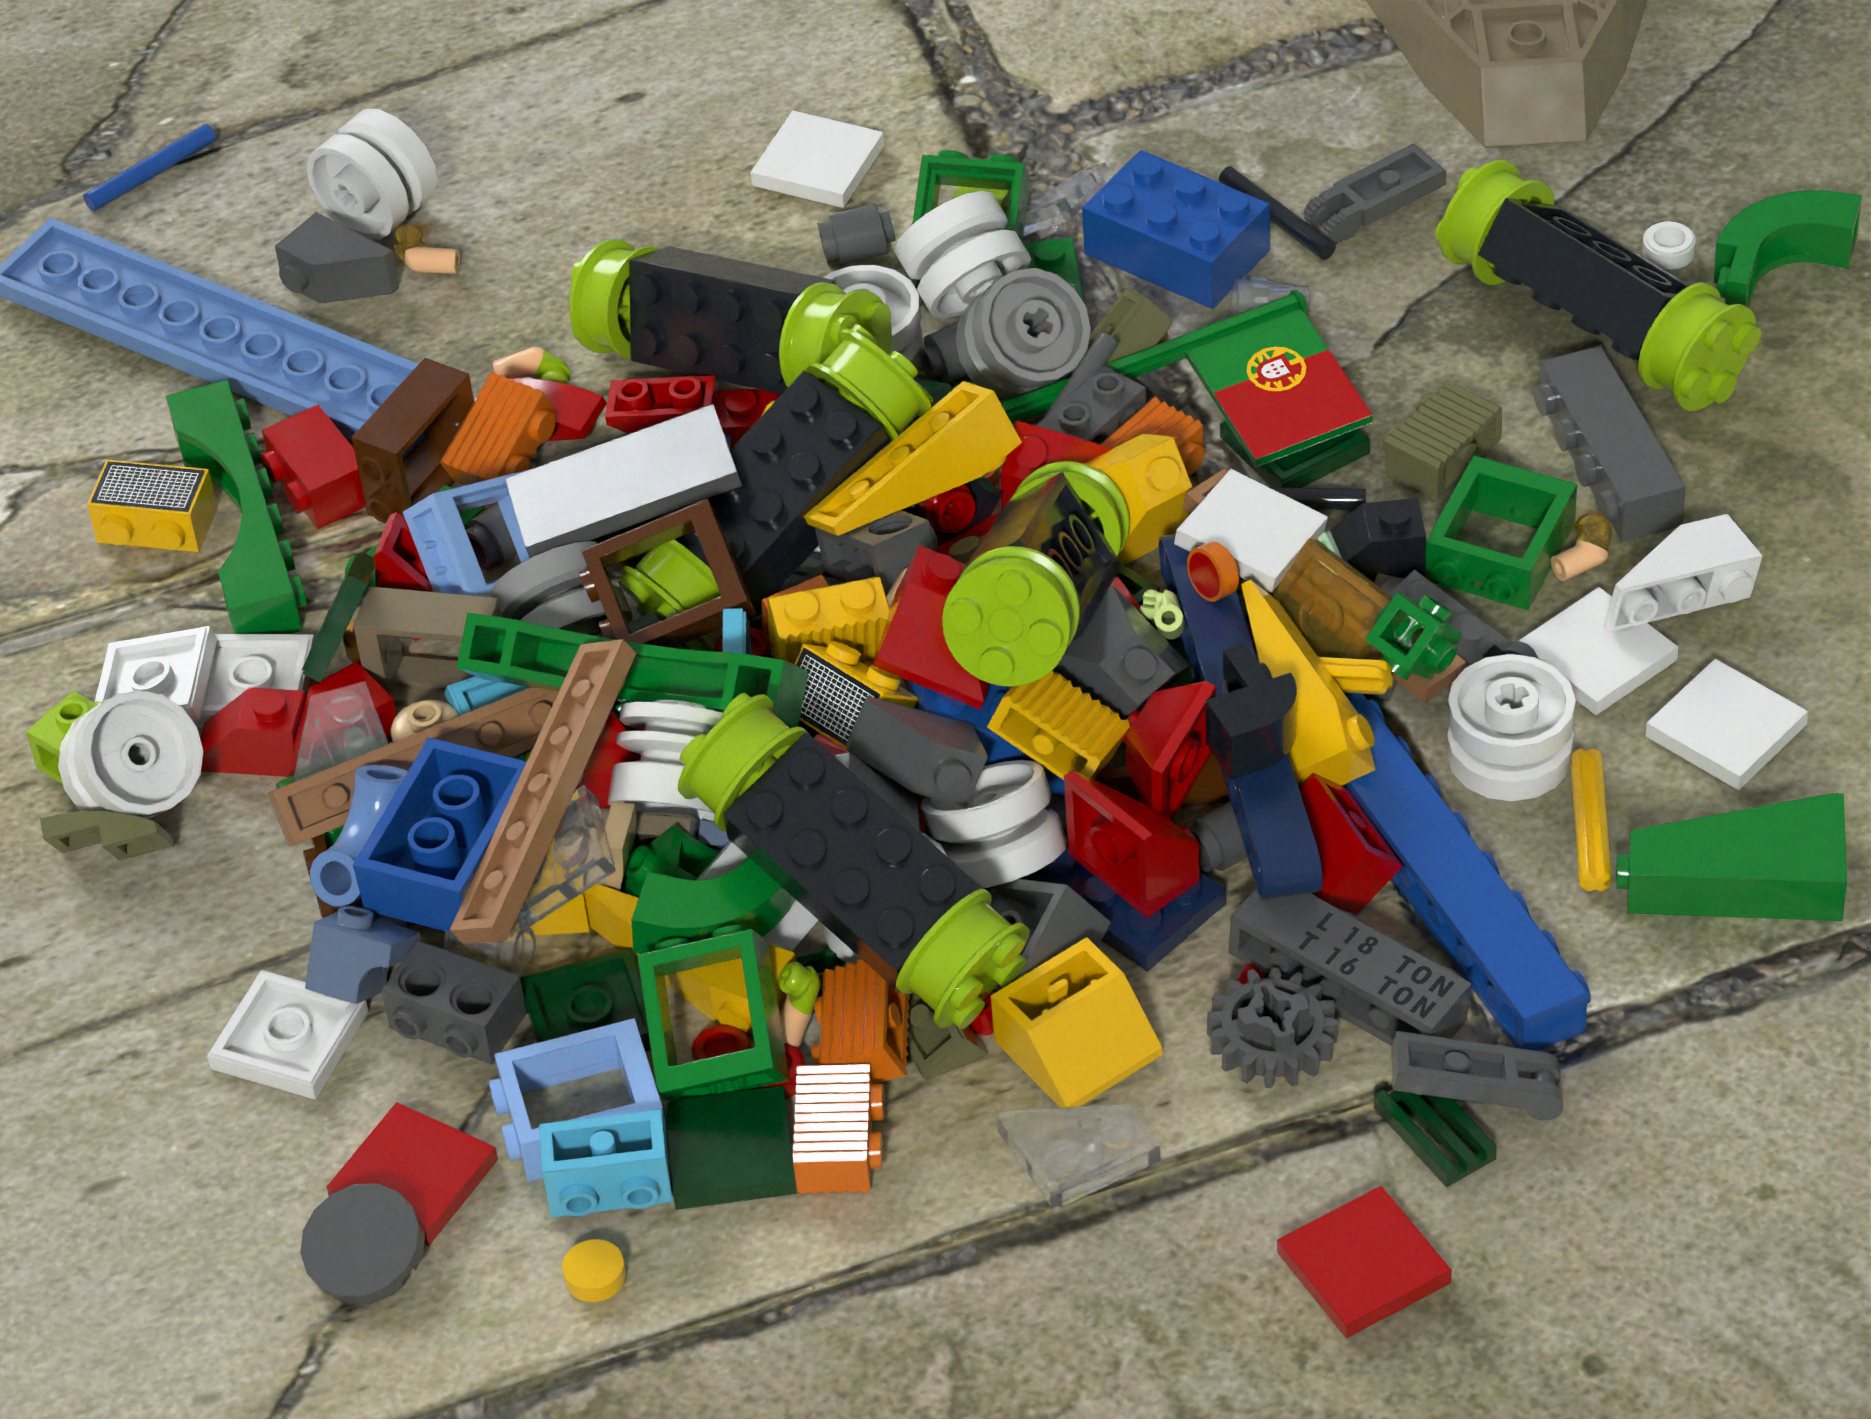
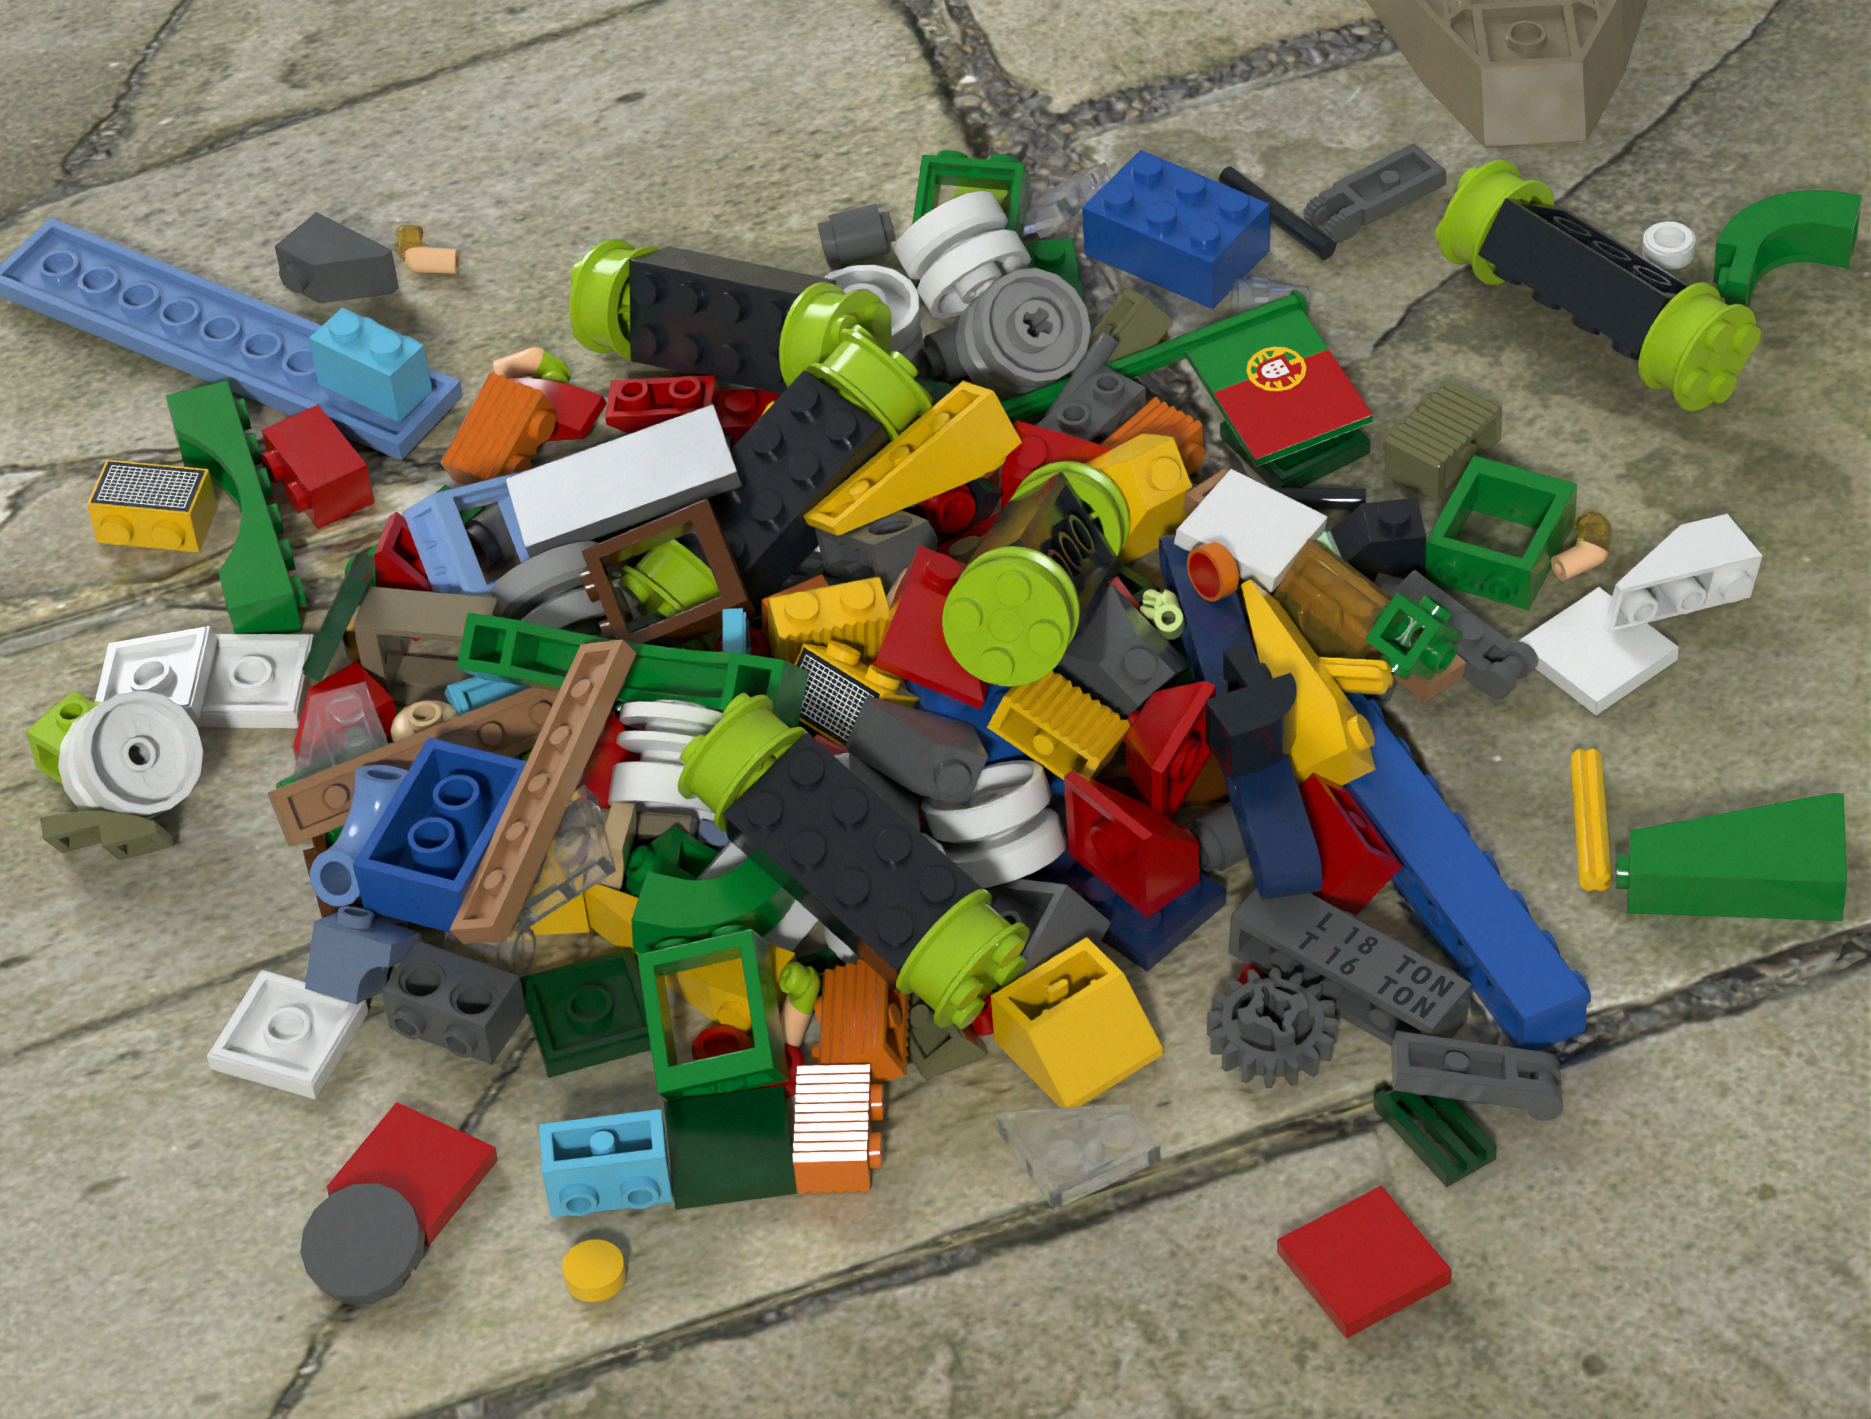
blue bar [83,124,216,212] -> none
red slope [200,687,306,777] -> none
white wheel [306,109,438,240] -> none
reddish brown window [352,358,474,523] -> none
light blue window [488,1018,668,1182] -> none
white tile [751,110,885,208] -> none
white wheel [1447,654,1576,801] -> none
dark grey brick [1534,345,1686,542] -> none
white tile [1645,659,1808,790] -> none
none -> medium azure brick [309,307,433,422]

